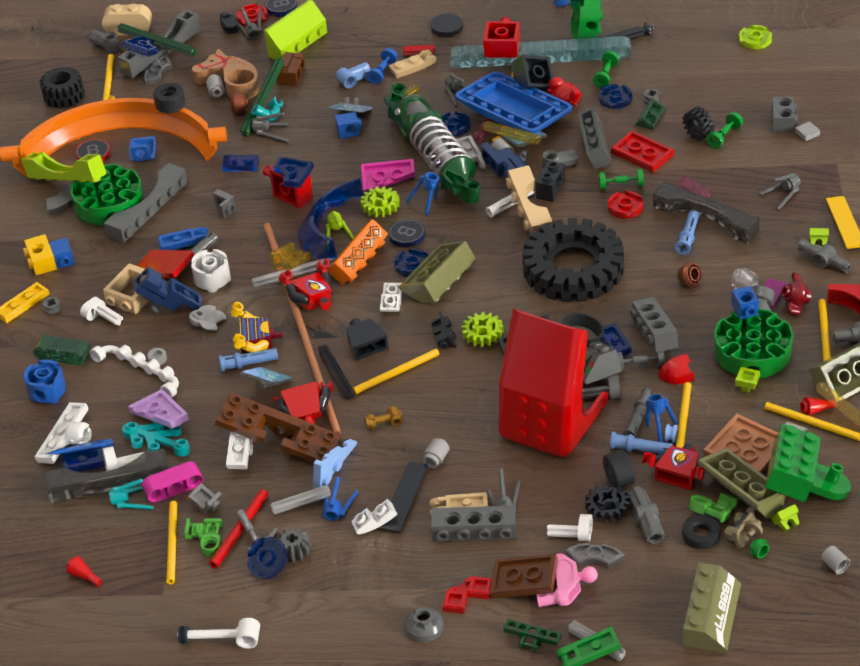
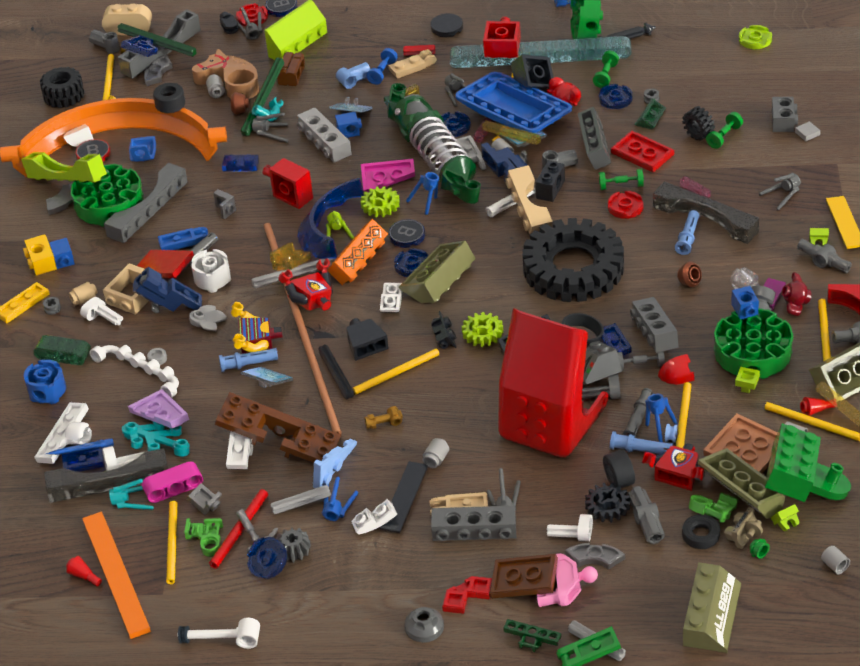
torso [273,381,333,424] -> none
clear blue tile [274,156,314,189] -> none
none -> white brick [63,124,93,147]
none -> tan brick [68,282,98,306]
none -> orange tile [82,511,151,639]
none -> light grey brick [297,108,352,162]

